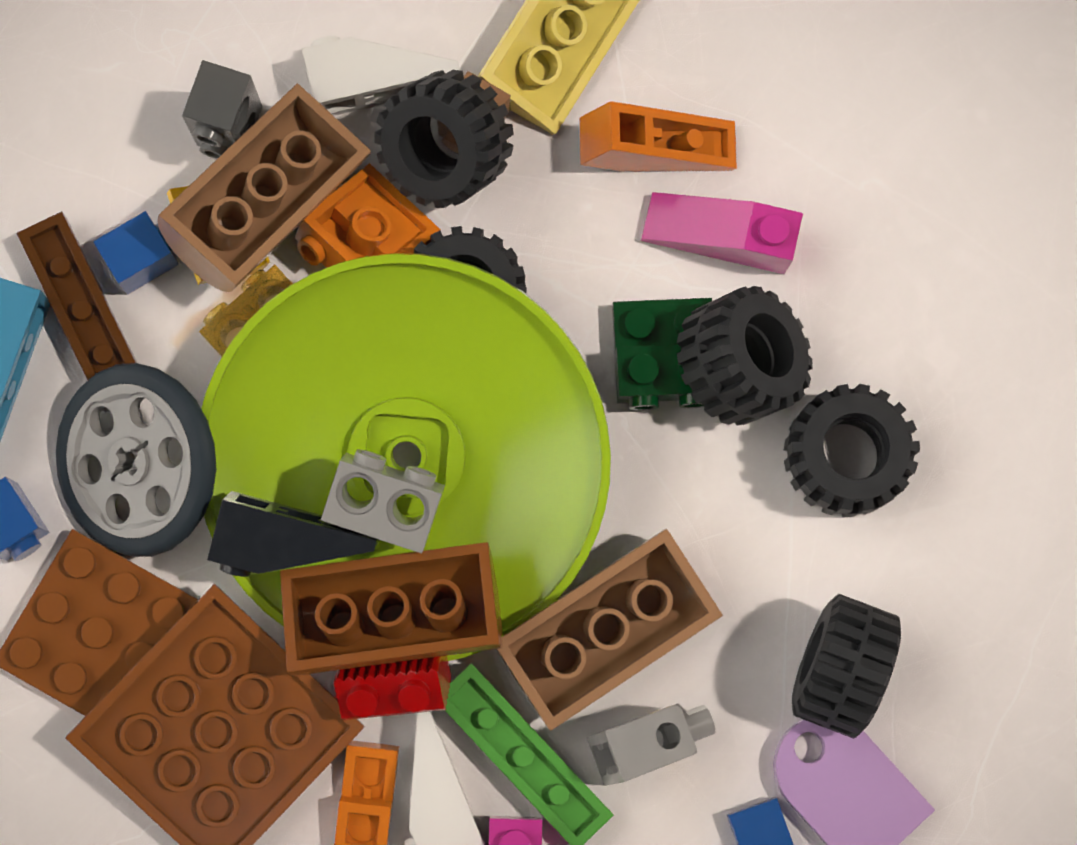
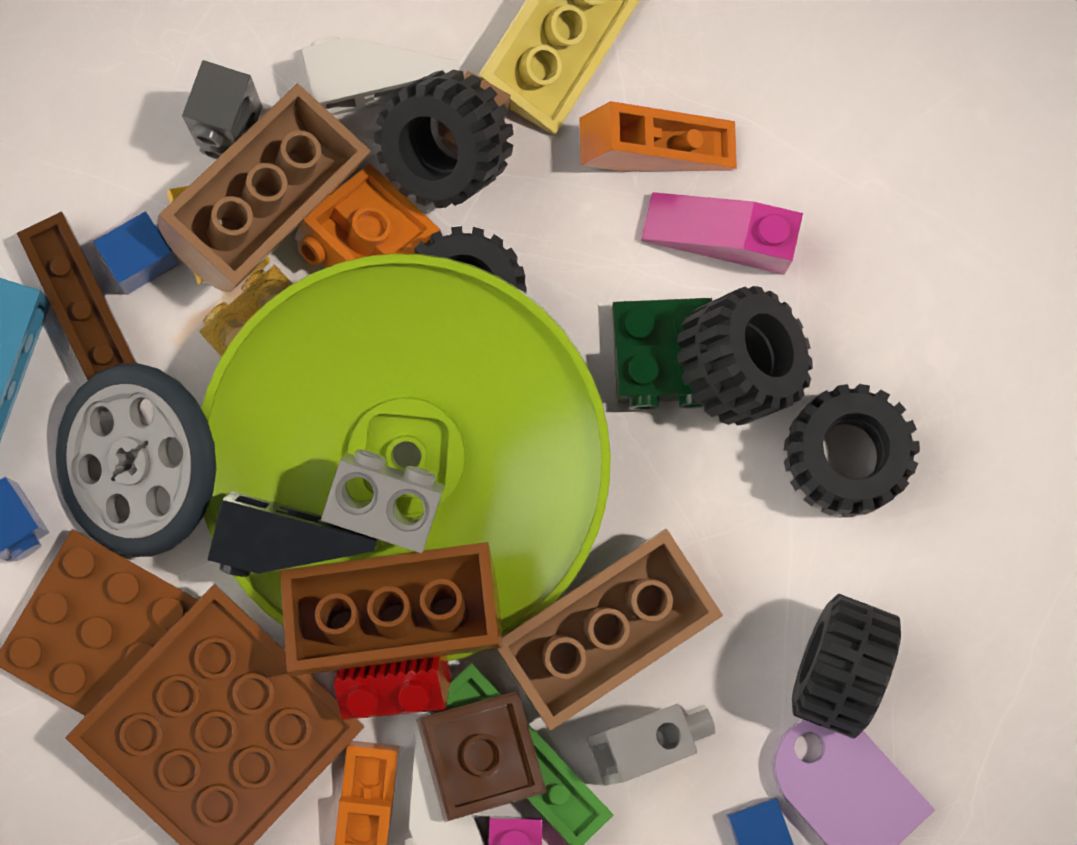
none -> reddish brown tile [416,691,547,822]

